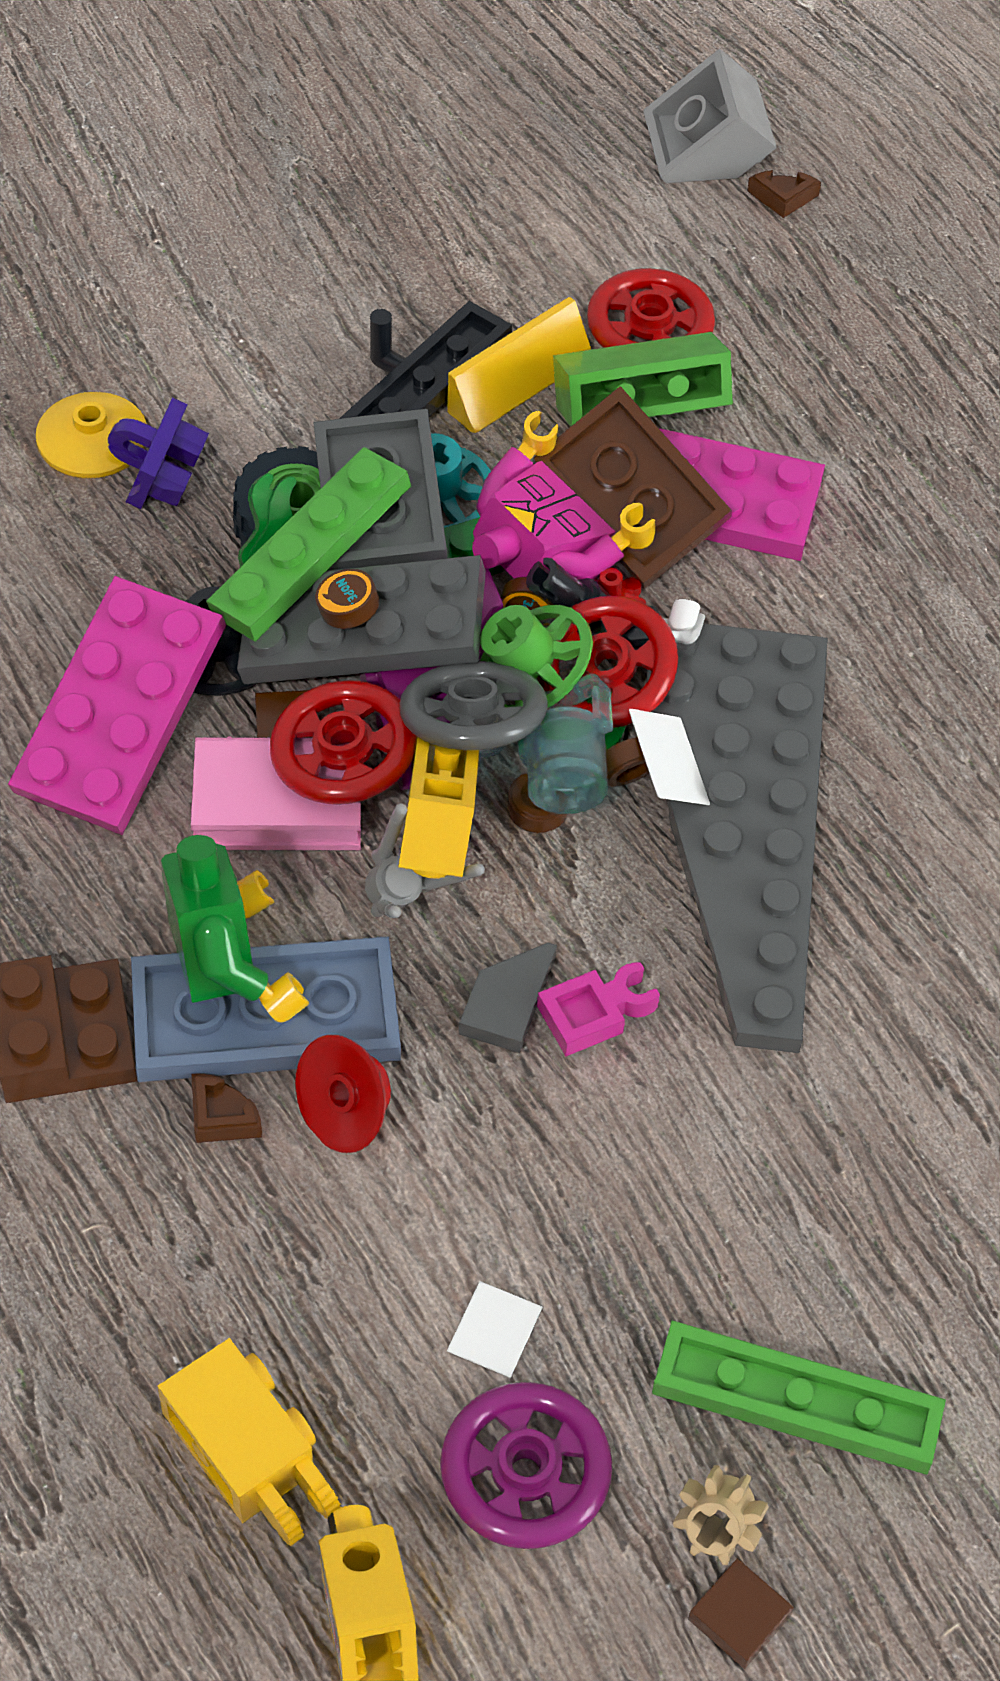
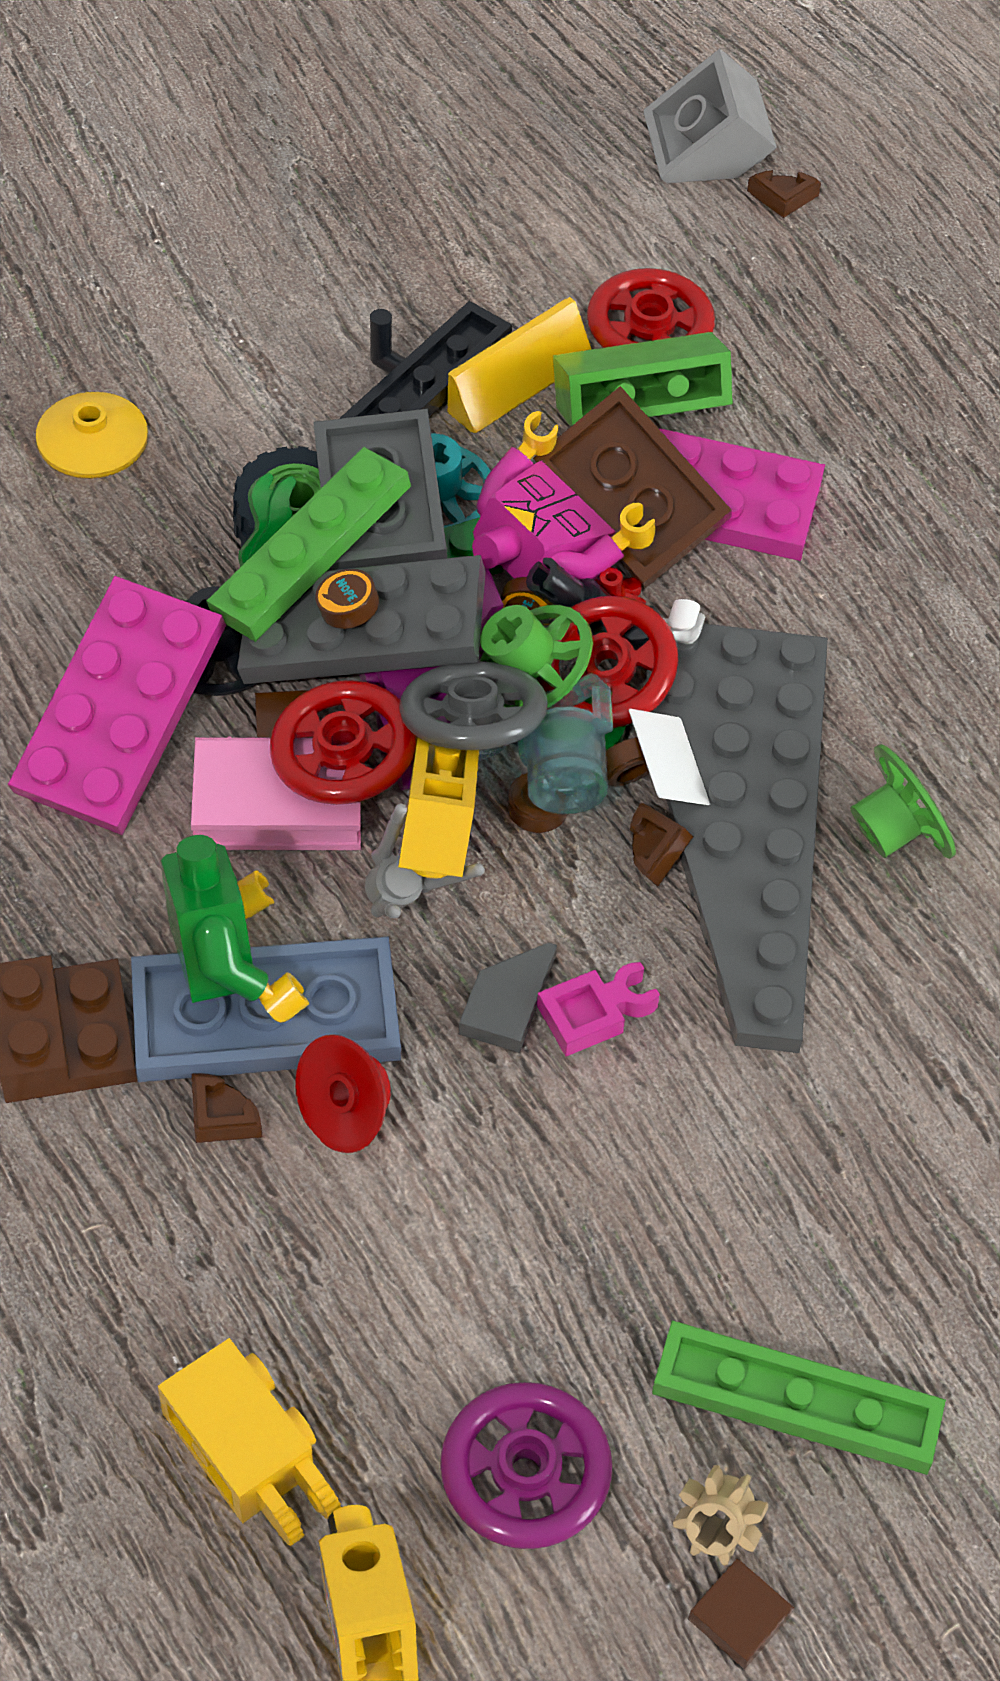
dark purple hips [108,397,209,509] -> none
white sticker [447,1281,543,1378] -> none
none -> reddish brown tile [630,802,694,887]
none -> bright green wheel [850,744,956,859]

